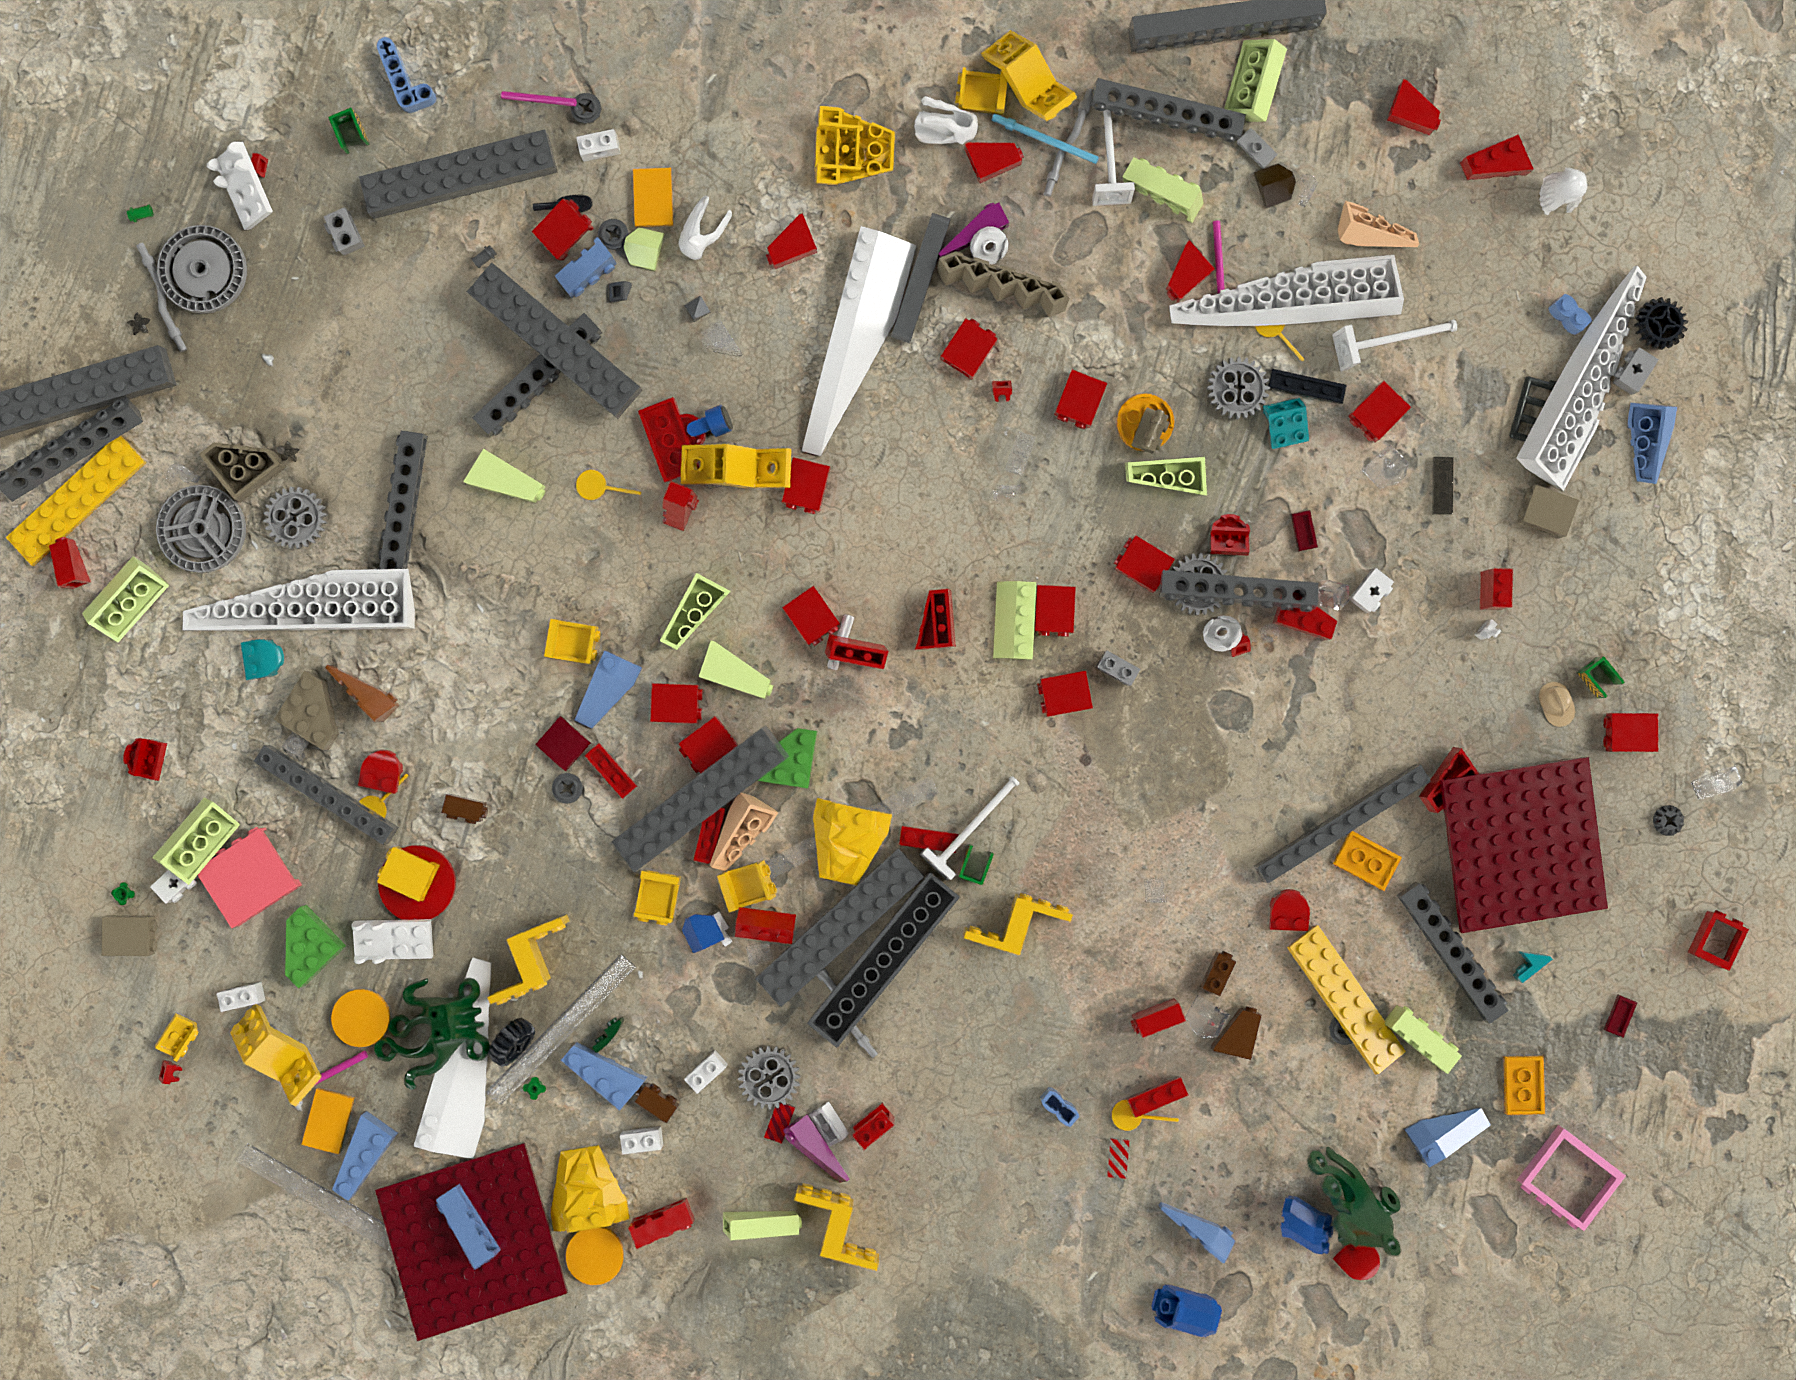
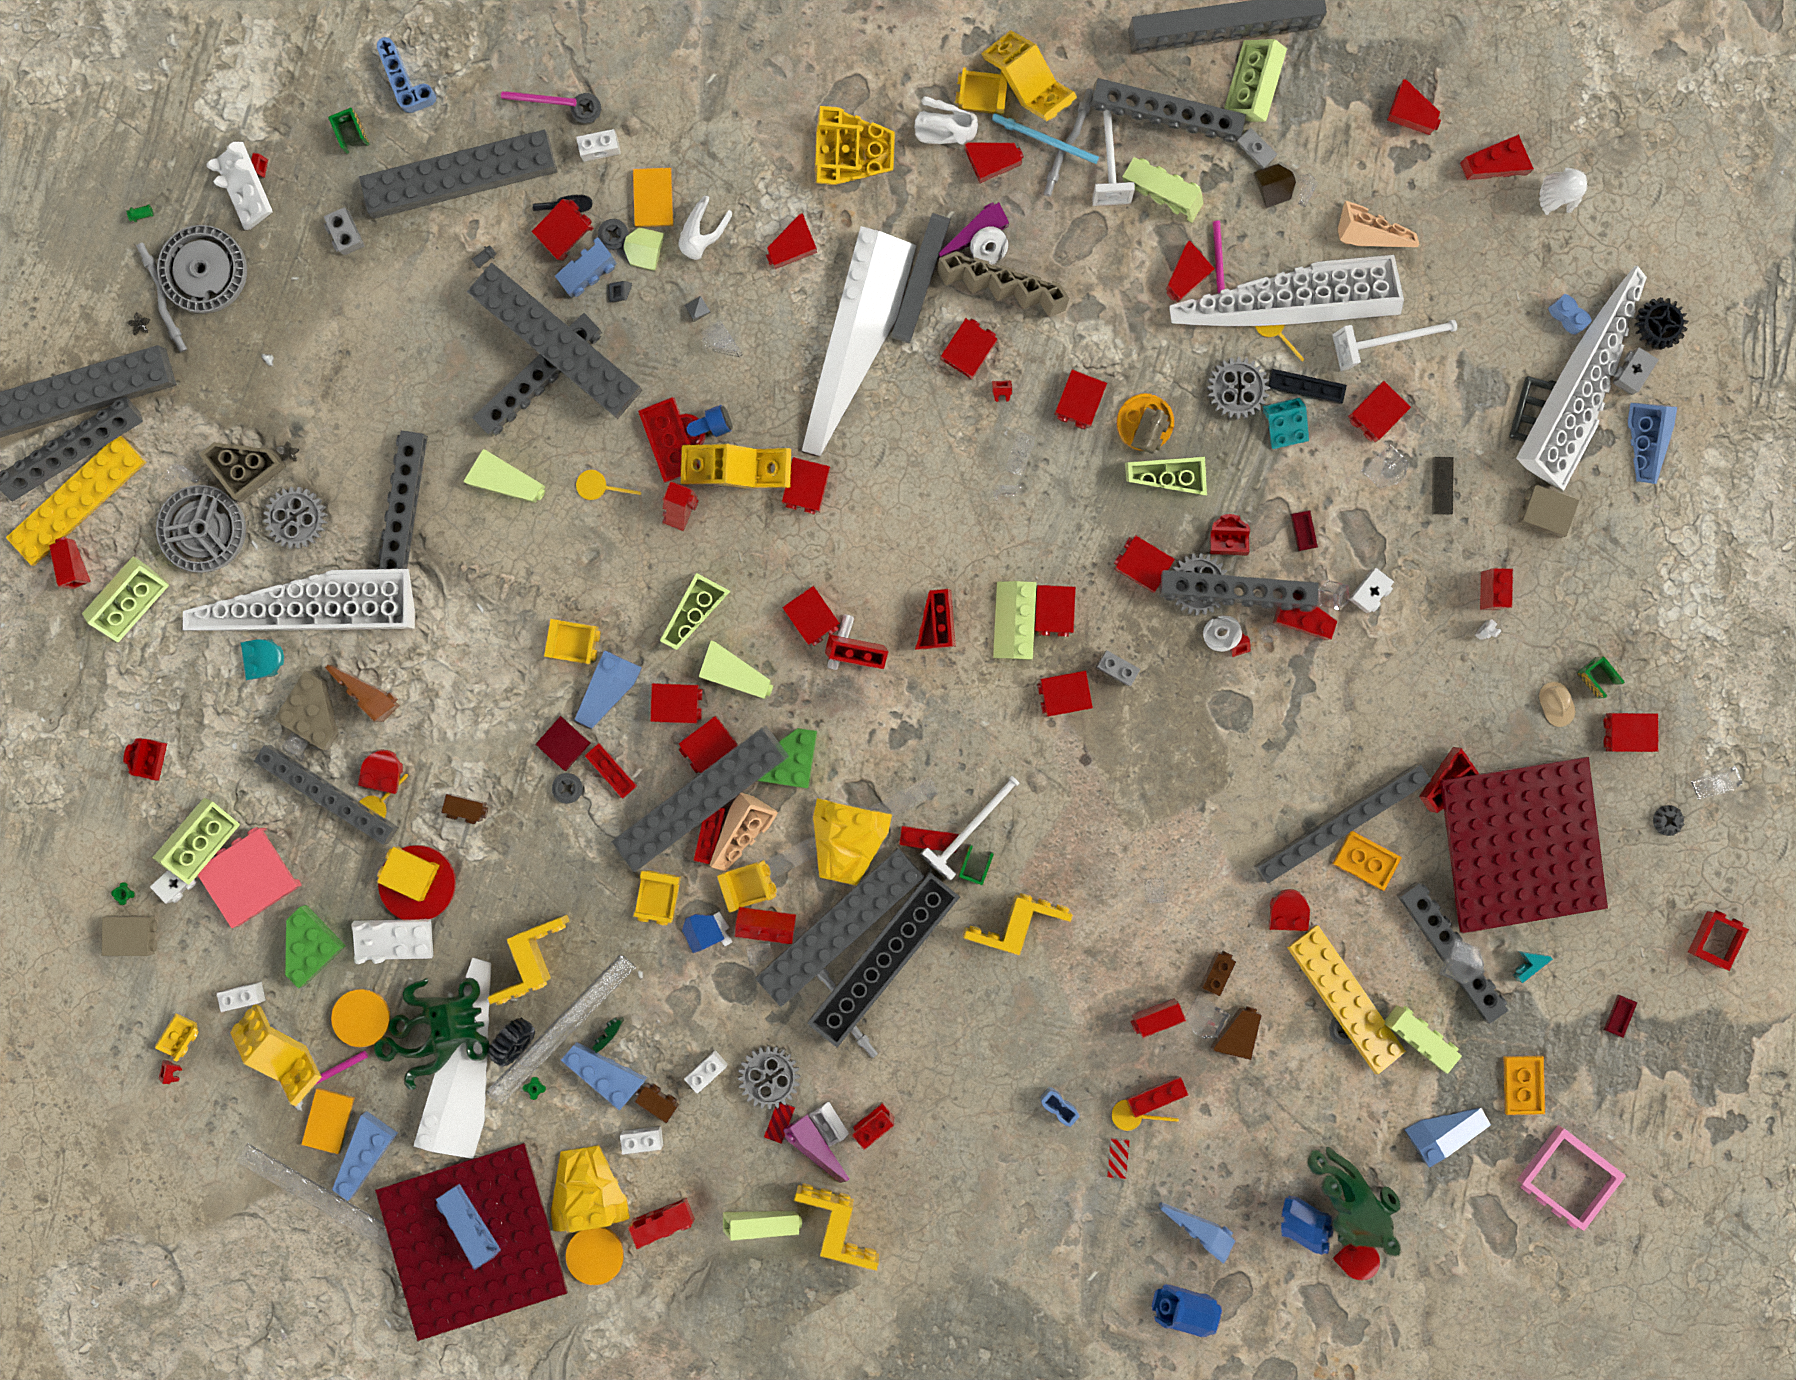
none -> clear slope [1440,938,1484,984]

